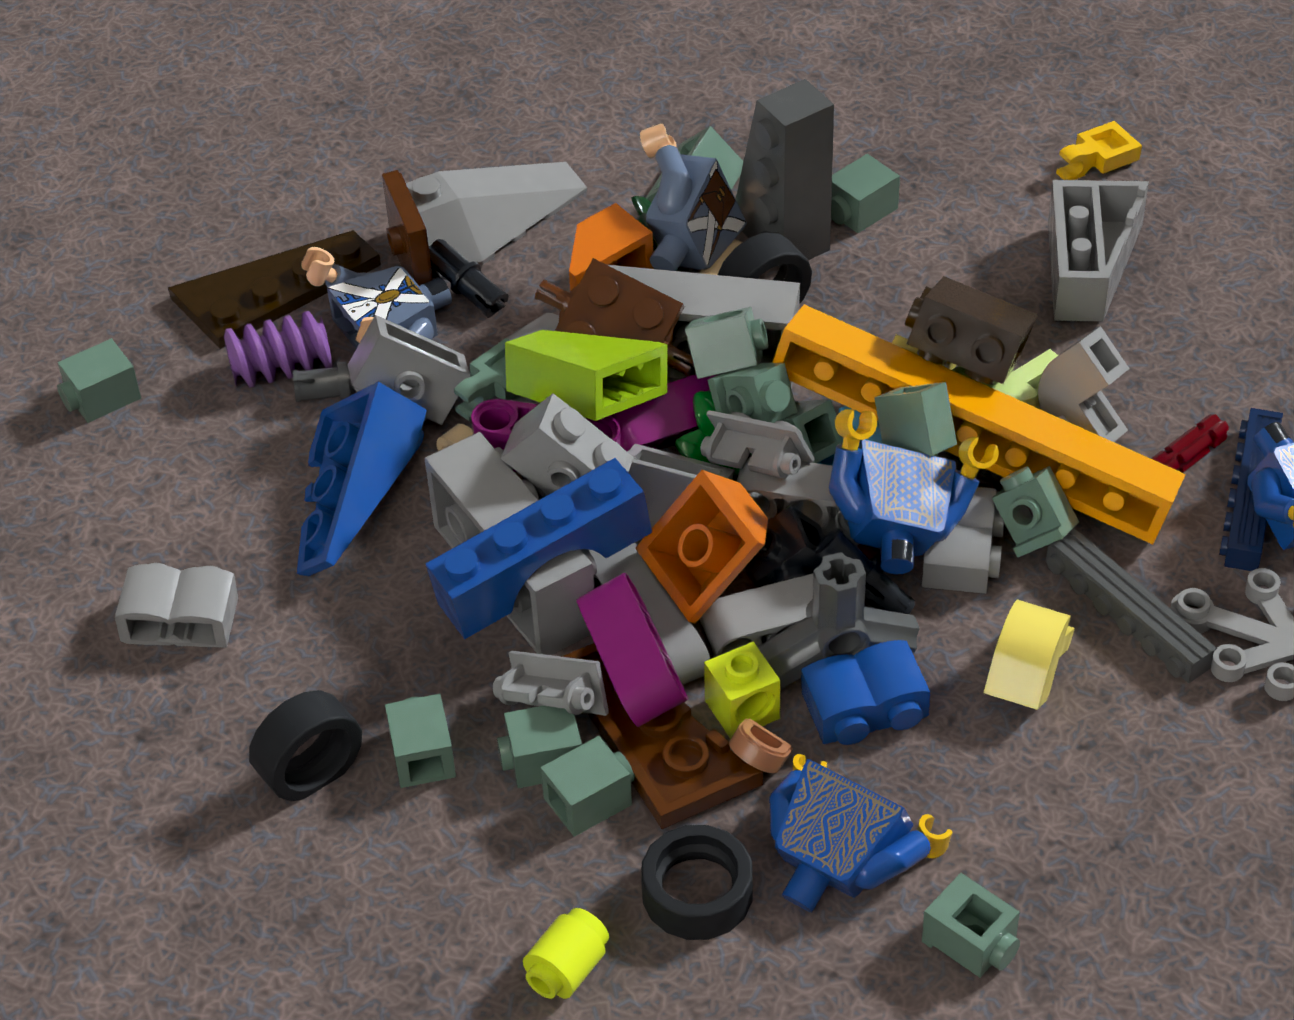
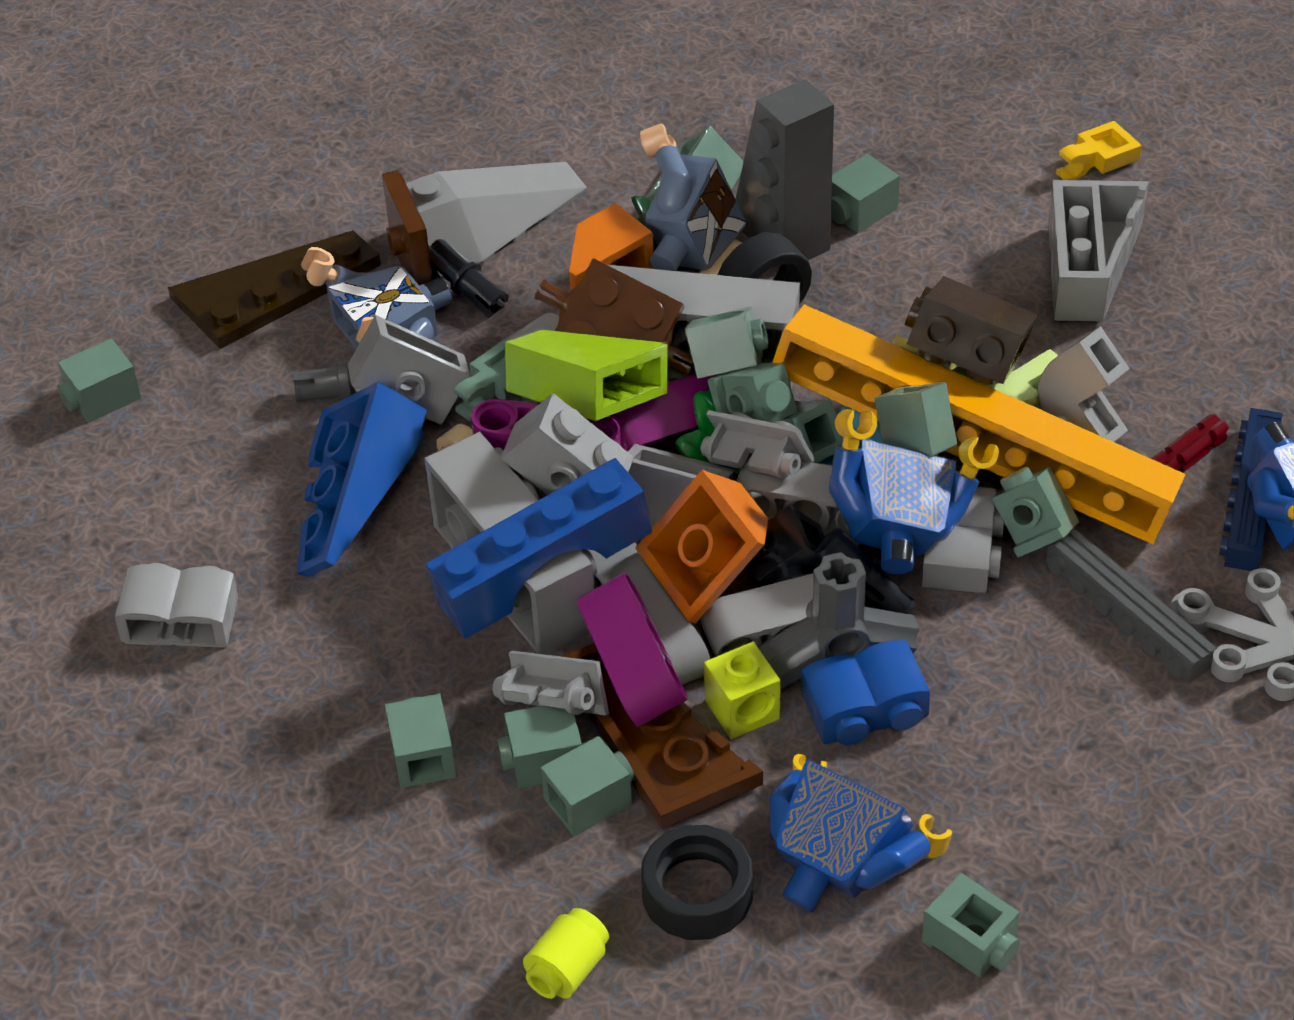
medium lavender piece [224,311,333,388] -> none
black tyre [249,690,362,801] -> none
nougat tile [729,718,793,773] -> none
light yellow brick [983,600,1075,710] -> none

